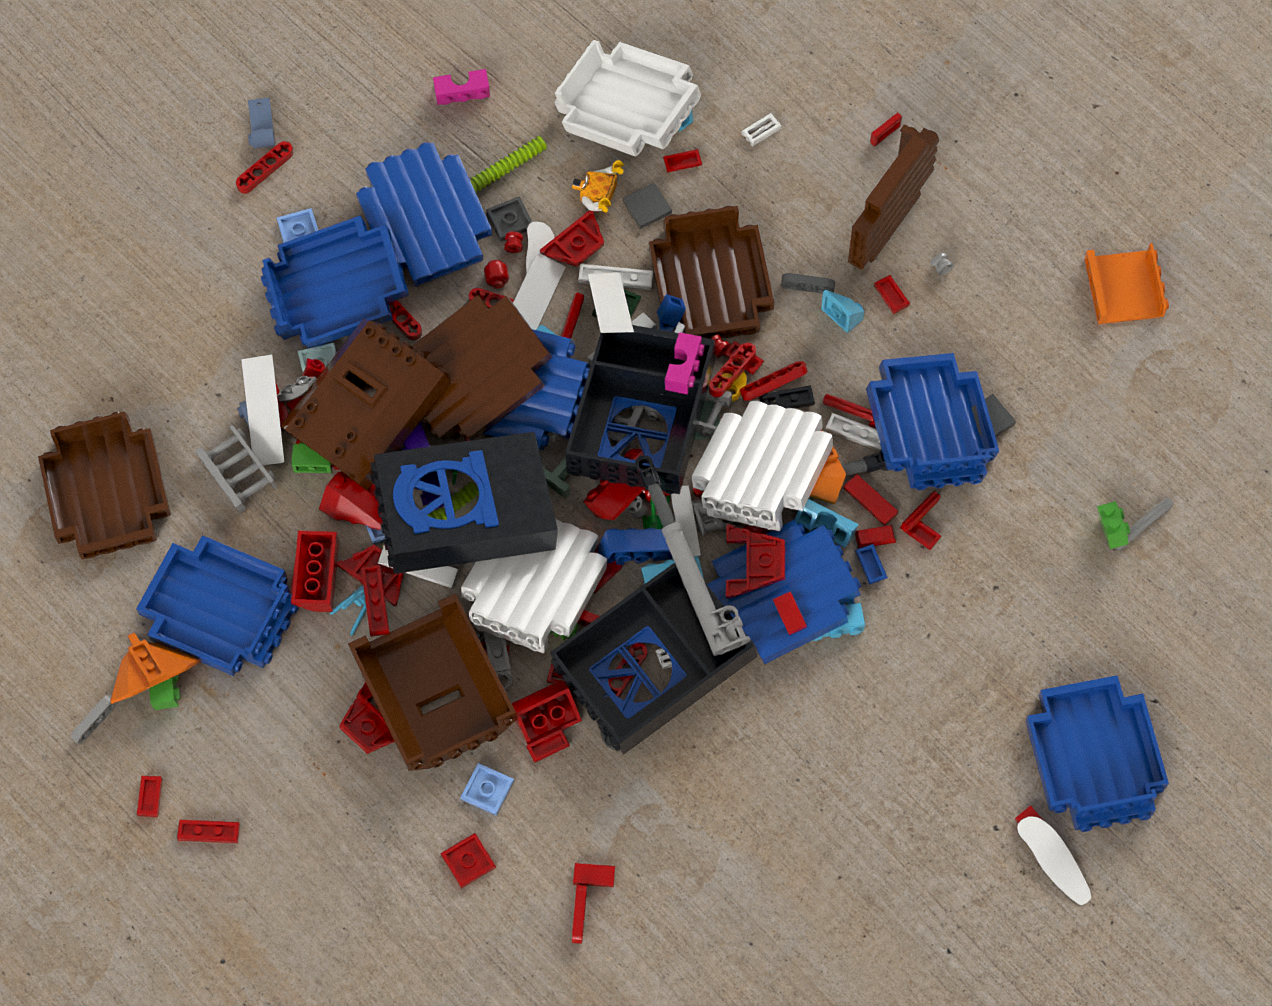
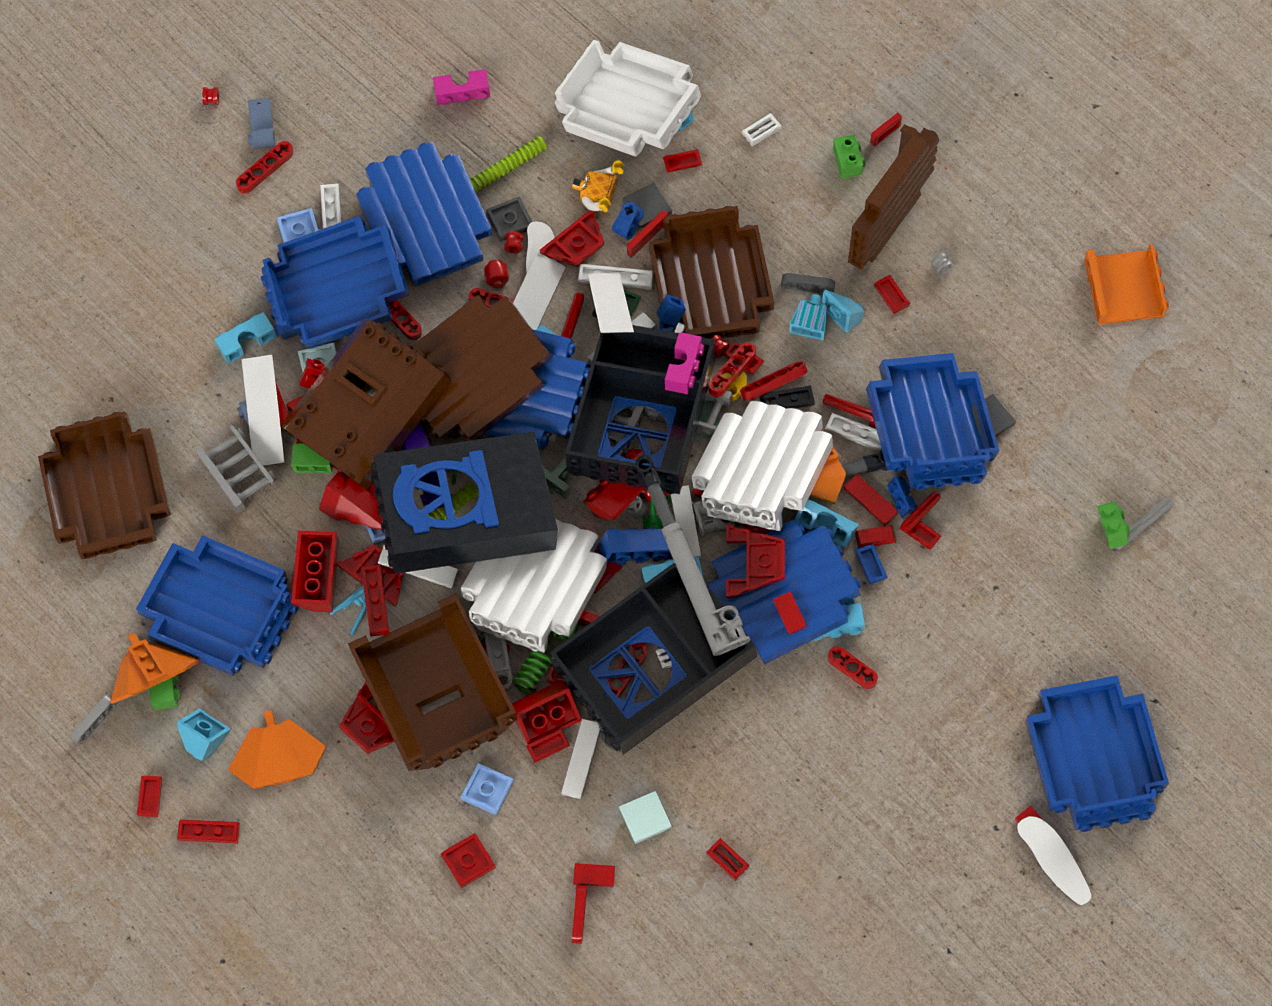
light grey slope [277,376,316,402] -> none
none -> medium azure slope [177,708,231,761]
none -> red wheel [202,87,220,105]
none -> medium azure arch [214,312,276,364]
none -> orange panel [228,710,326,789]
none -> white tile [320,184,341,229]
none -> bright green piece [513,651,552,695]
none -> white tile [561,719,600,799]
none -> blue piece [612,202,644,240]
none -> light aqua tile [619,791,672,844]
none -> red tile [627,210,669,258]
none -> red tile [706,838,750,881]
none -> medium azure torso [789,294,827,341]
none -> red beam [828,646,878,689]
none -> bright green brick [833,135,865,179]
none -> blue hinge [887,475,917,518]

